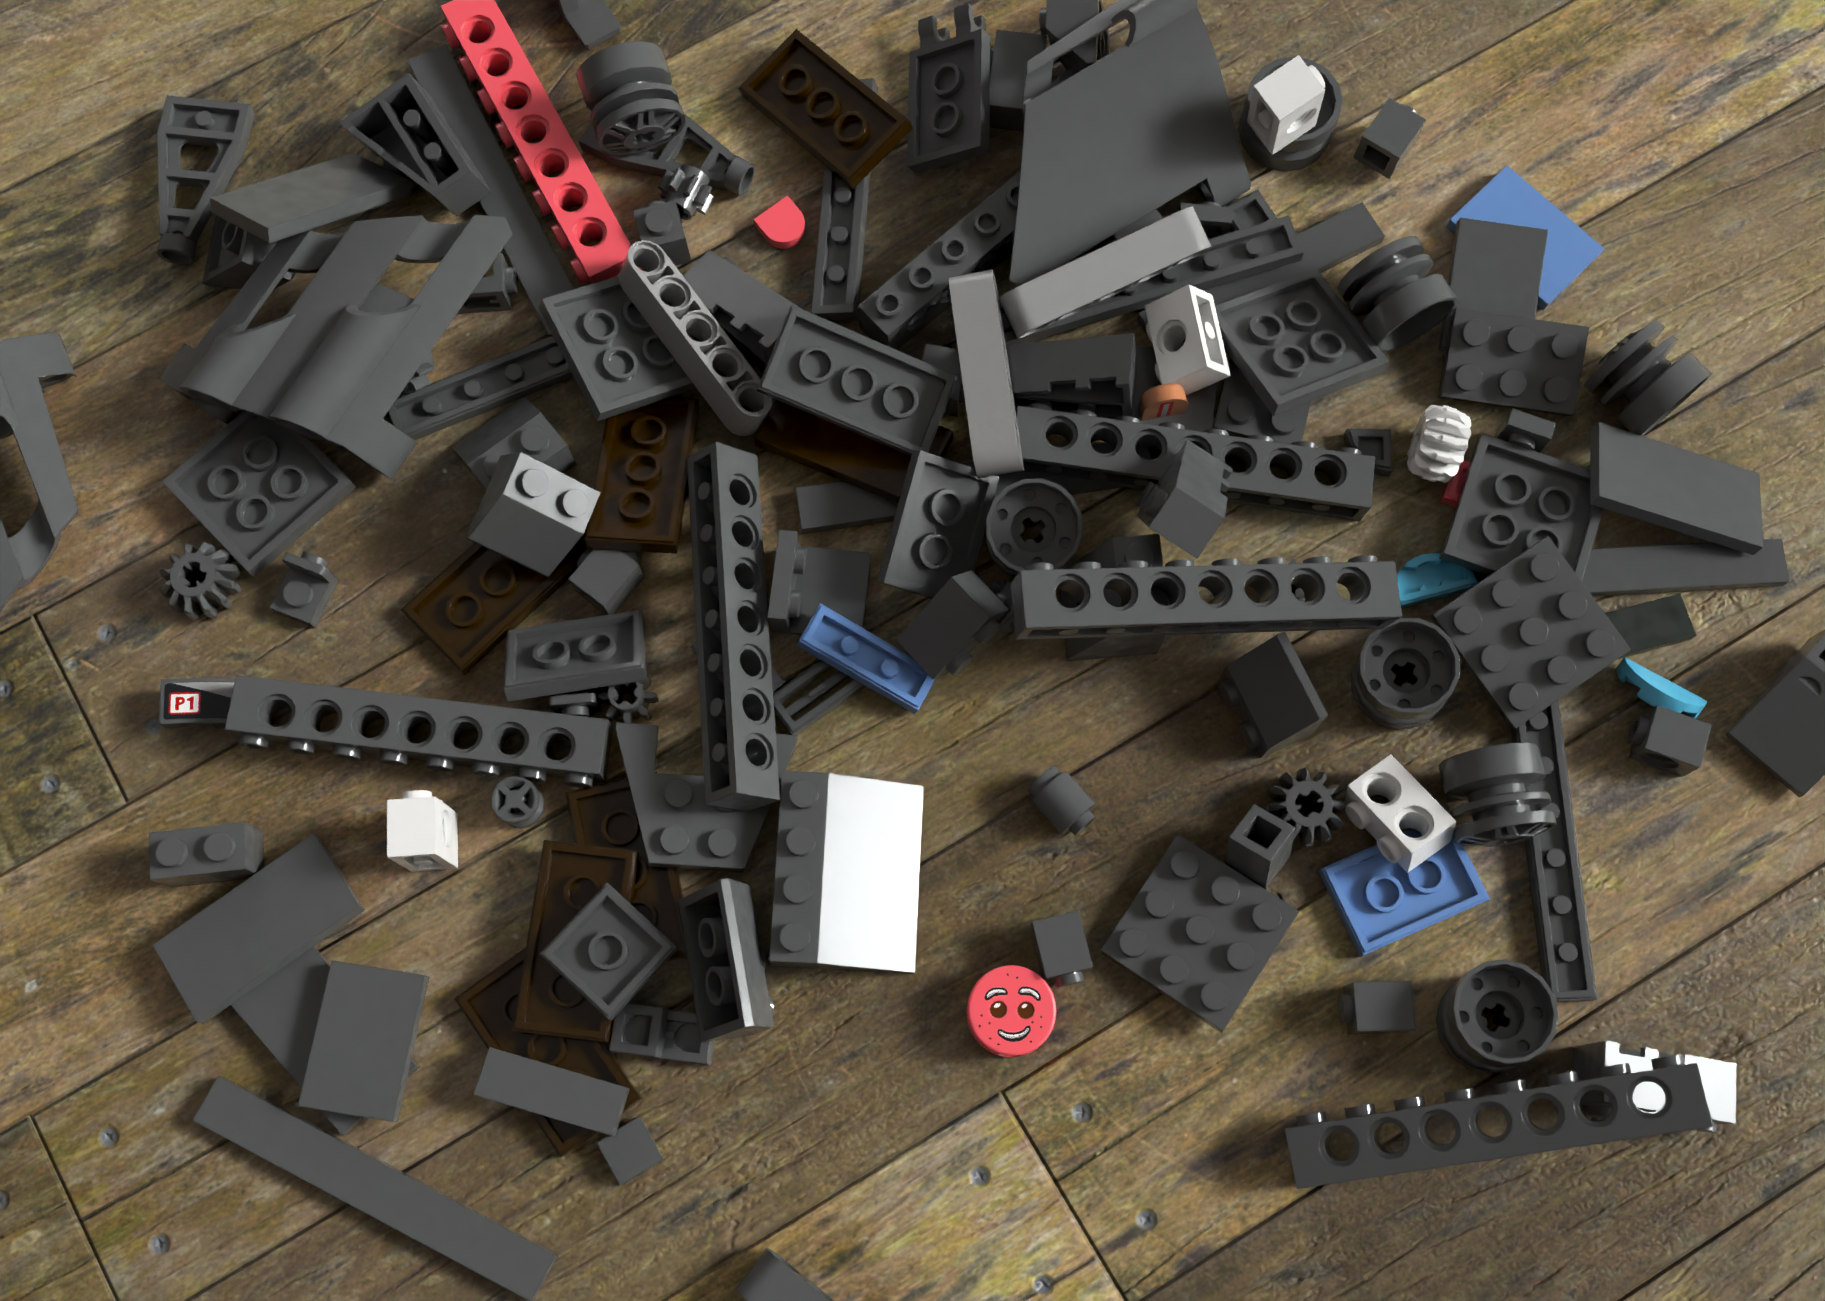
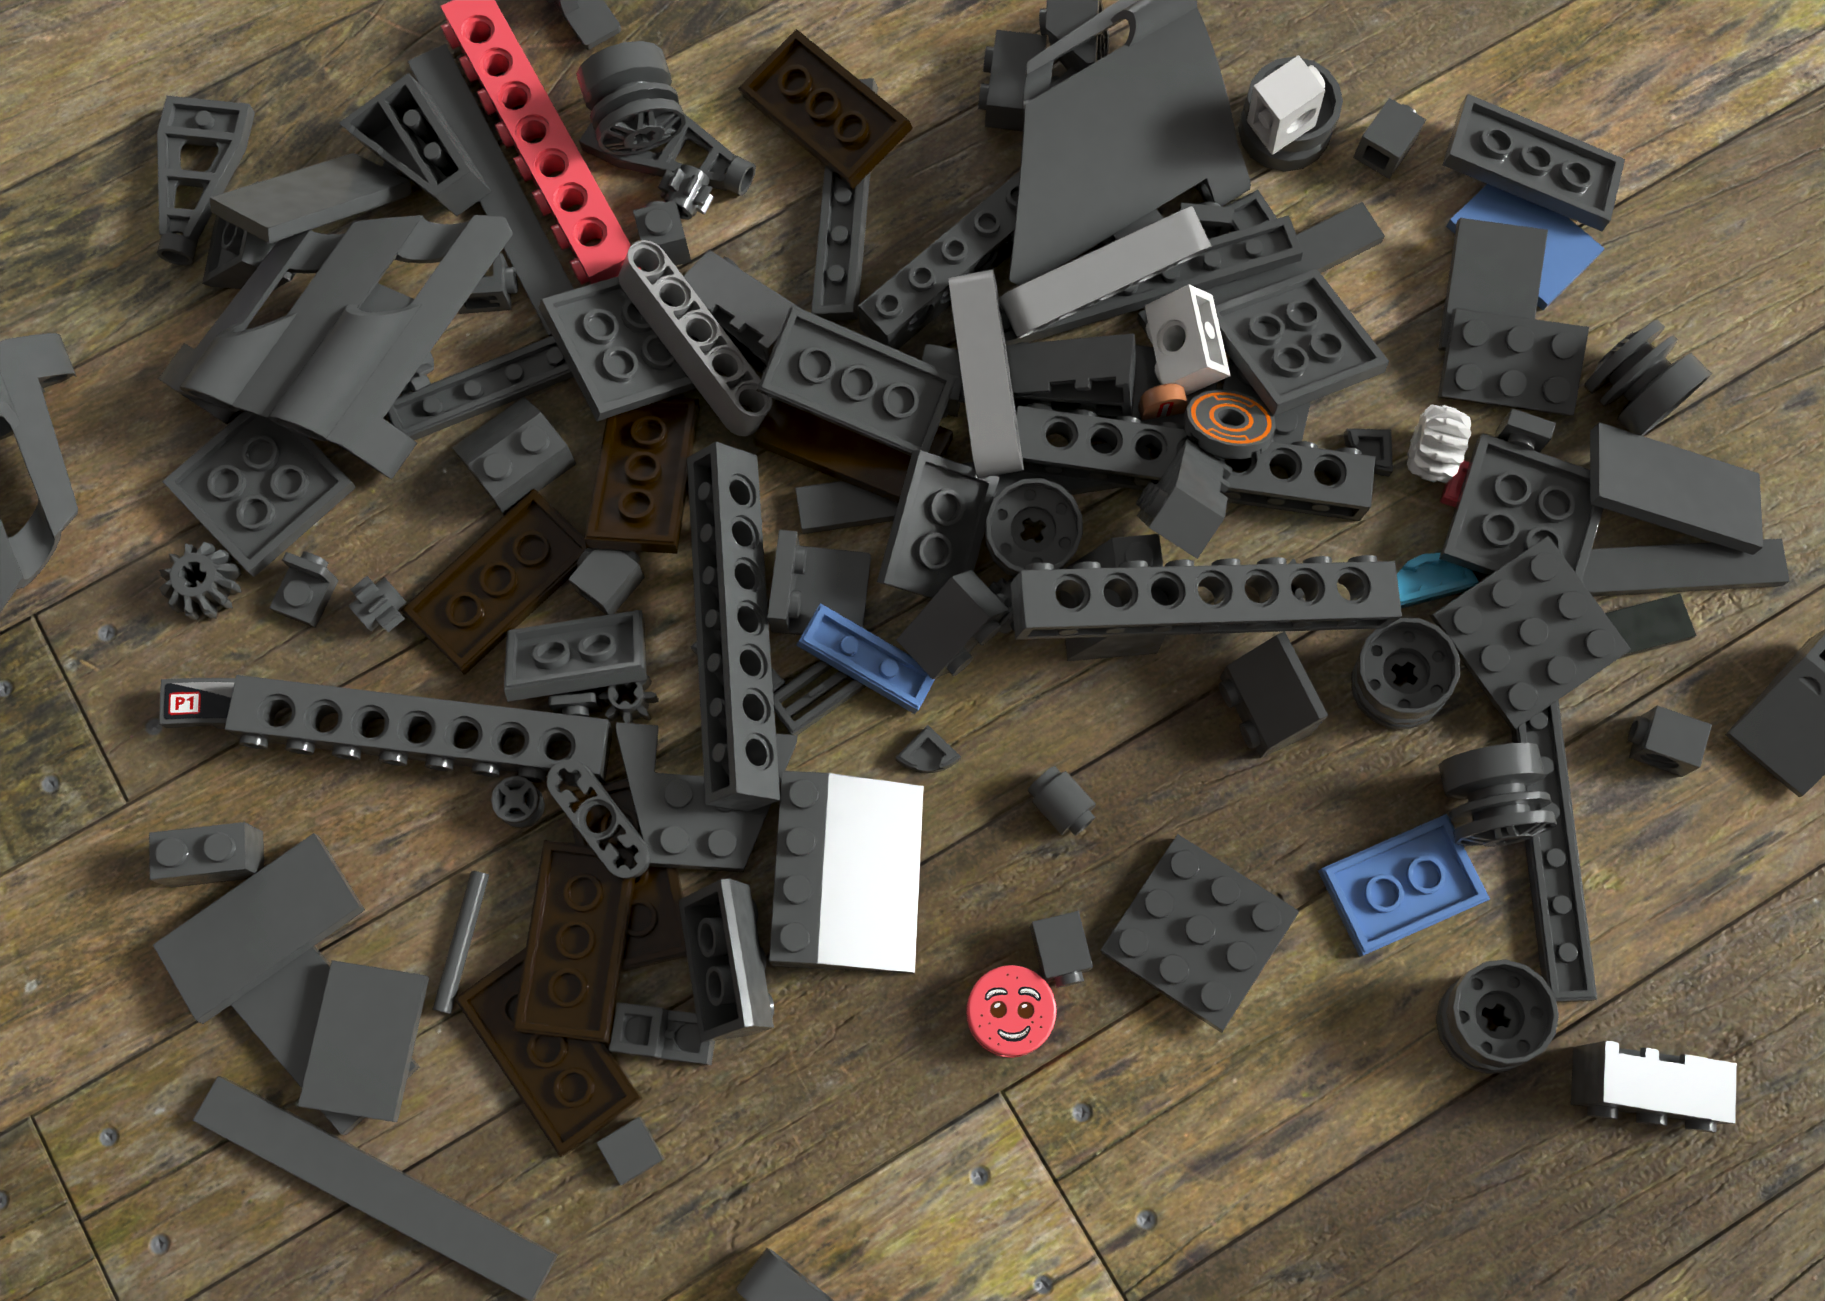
white brick [387,790,458,872] -> none
dark grey slope [465,452,601,577] -> none
dark grey tile [473,1047,630,1136] -> none
dark grey tile [540,882,678,1021] -> none
coral tile [753,195,806,249] -> none
dark grey tile [907,3,990,174] -> none
dark grey brick [1225,804,1295,889] -> none
dark grey gear [1264,767,1346,848] -> none
dark grey brick [1285,1054,1714,1189] -> none
dark grey wheel [1337,236,1458,353] -> none
dark grey brick [1337,981,1416,1034] -> none
white brick [1345,754,1456,873] -> none
medium azure tile [1615,657,1708,718] -> none
none -> dark grey gear [348,576,407,632]
none -> dark grey bar [432,871,489,1014]
none -> dark grey beam [547,760,651,879]
none -> dark grey tile [896,725,961,773]
none -> dark grey tile [1184,389,1276,459]
none -> dark grey plate [1443,94,1625,231]

